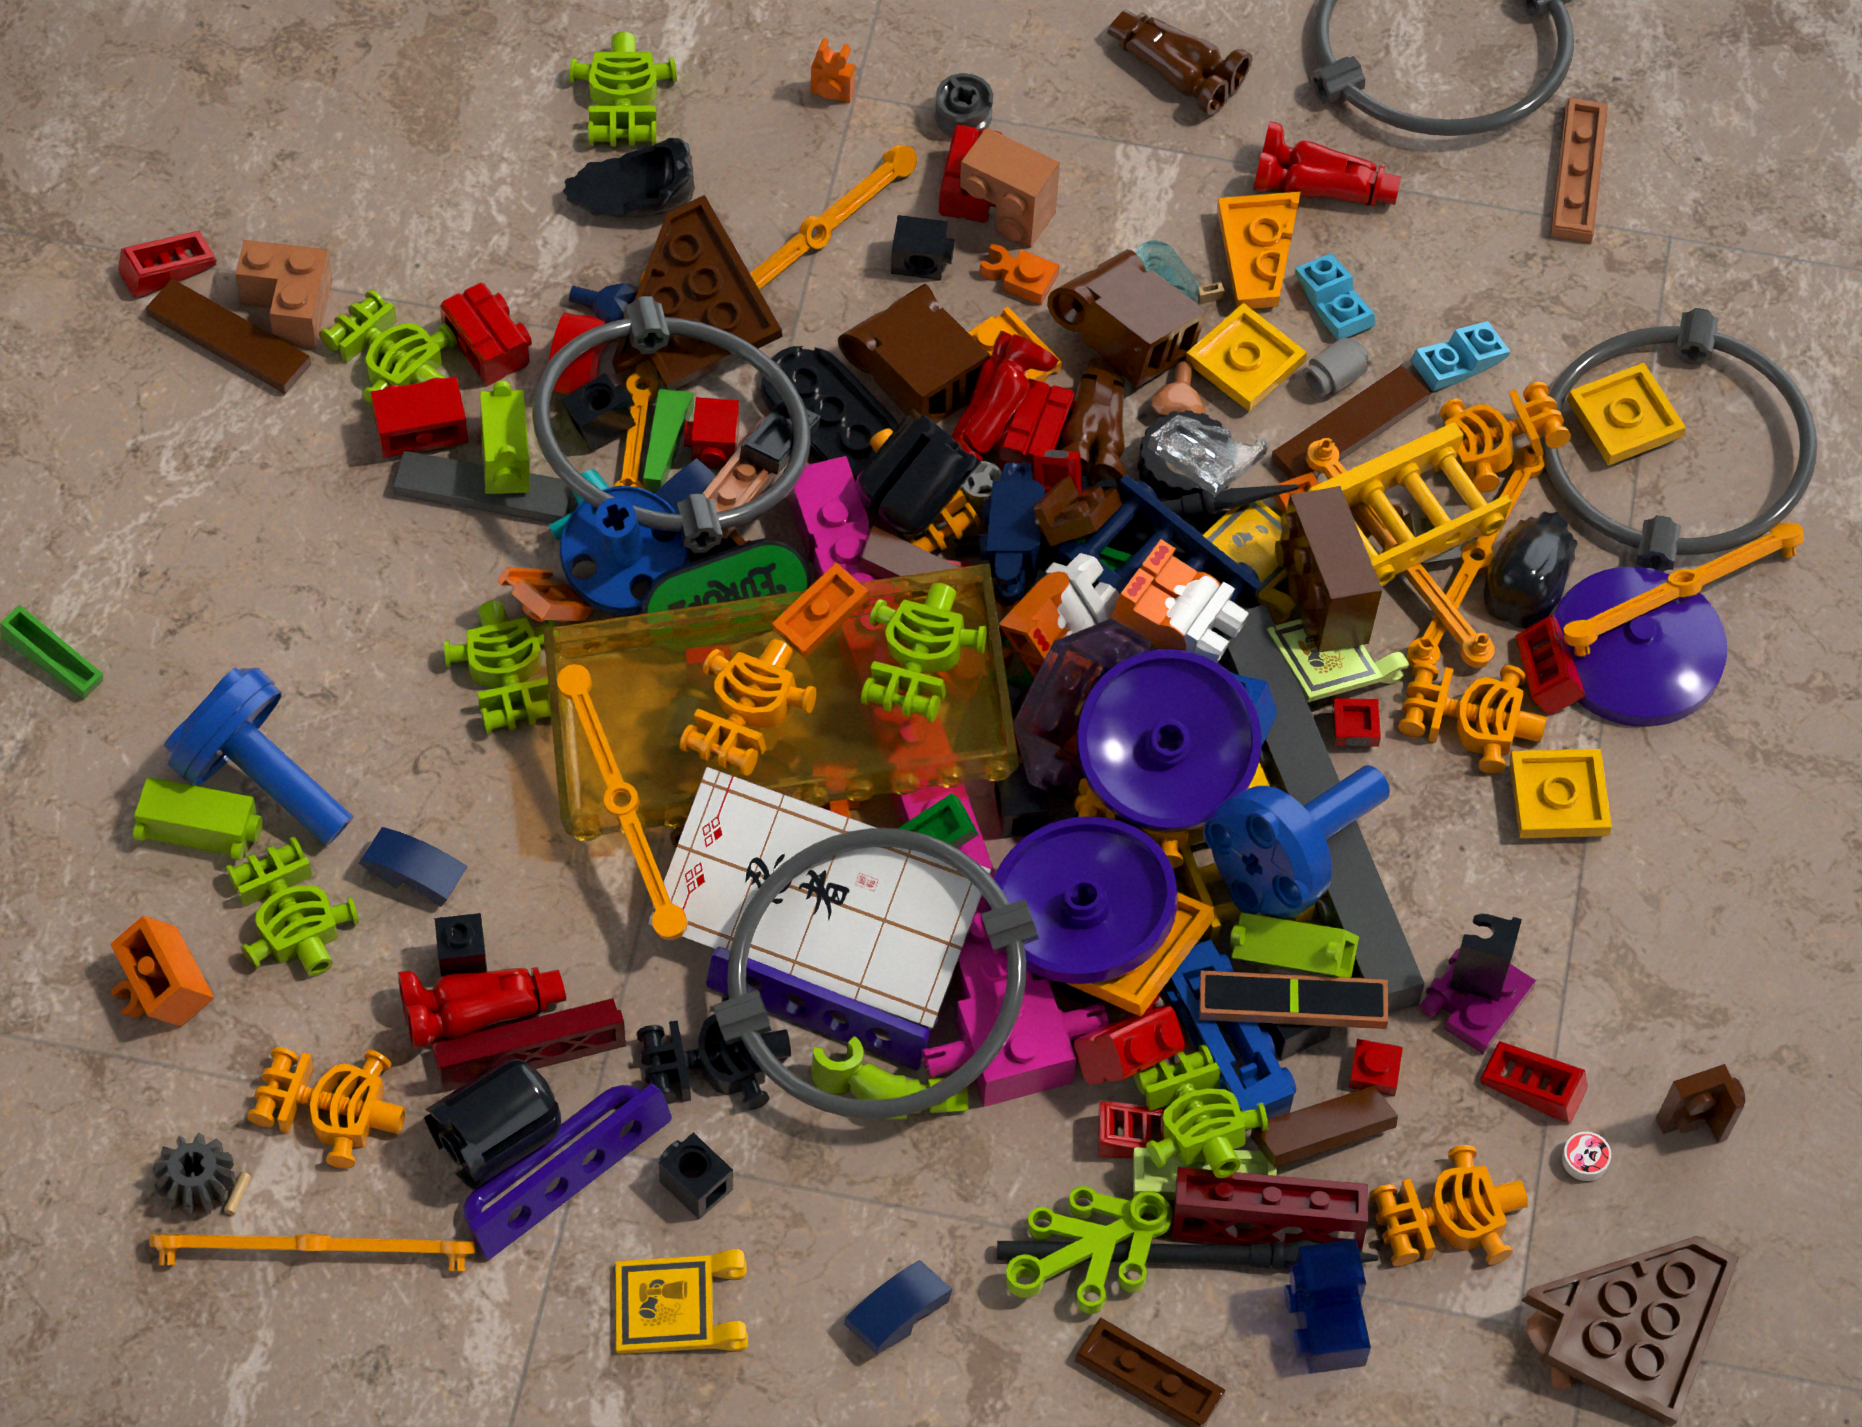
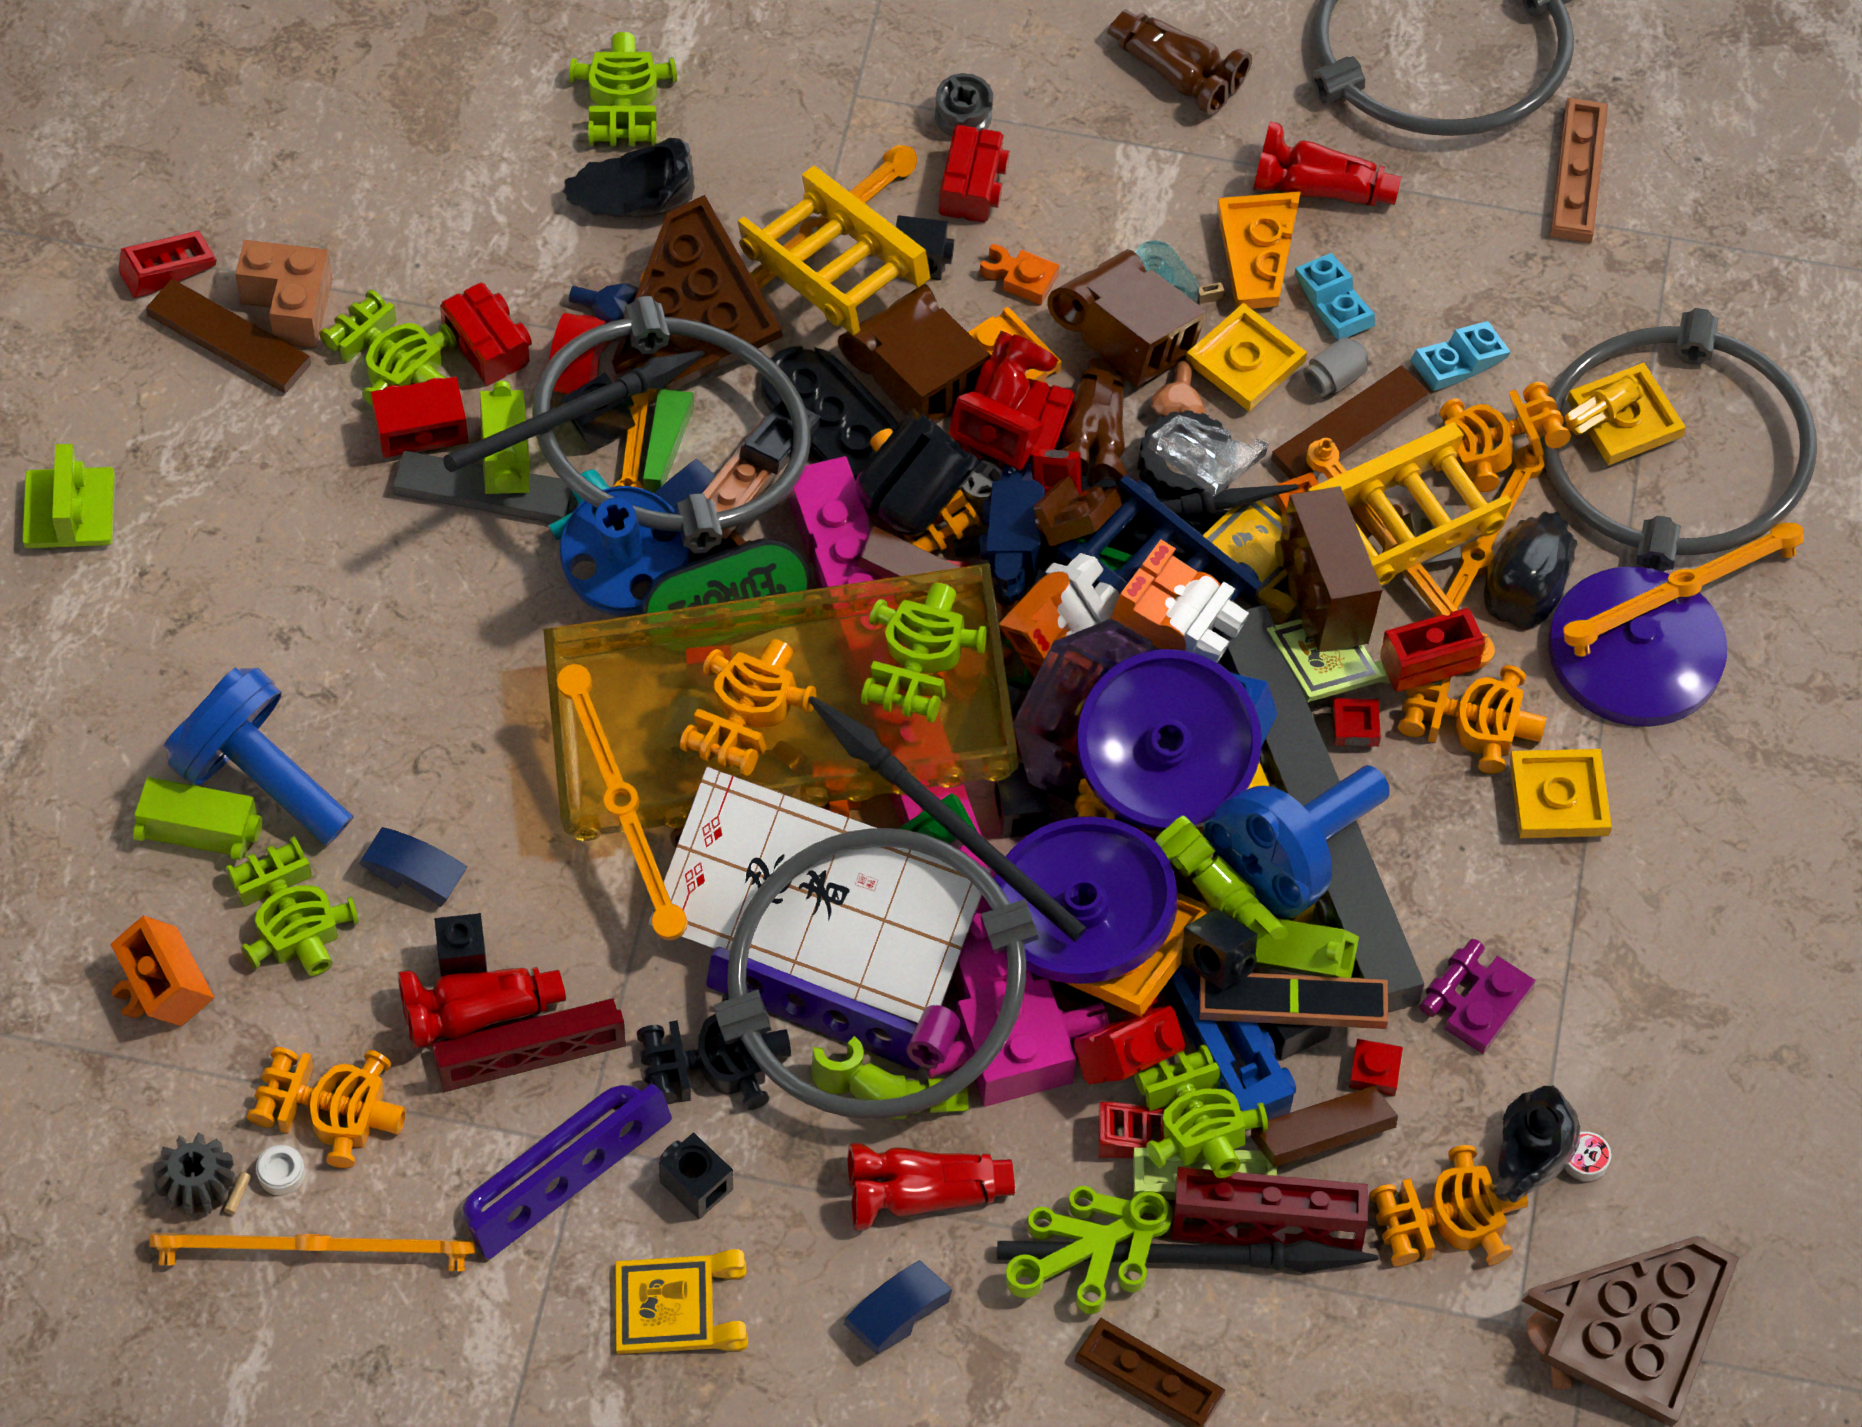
bright green piece [0,605,103,699] -> none
black cylinder [424,1057,561,1190] -> none
lime piece [444,600,560,735] -> none
orange plate [497,567,594,623] -> none
red brick [684,397,740,469] -> none
orange plate [772,562,870,659] -> none
orange plate [811,38,855,103] -> none
nougat brick [960,127,1060,248] -> none
clear blue brick [1284,1239,1371,1374] -> none
black hinge [1449,914,1522,1002] -> none
red slope [1480,1041,1588,1123] -> none
red slope [1515,615,1585,715] -> none
reddish brown bracket [1656,1064,1745,1143] -> none
none -> lime bracket [23,444,115,548]
none -> white tile [256,1145,305,1195]
none -> black piece [443,350,705,472]
none -> yellow fence [738,165,931,335]
none -> black piece [809,696,1087,942]
none -> red piece [847,1143,1015,1231]
none -> magenta piece [907,1005,960,1069]
none -> red slope [948,392,1044,470]
none -> lime piece [1155,816,1288,940]
none -> black brick [1181,908,1258,990]
none -> red brick [1380,608,1485,692]
none -> black hair [1489,1085,1580,1203]
none -> yellow axle [1564,374,1643,435]

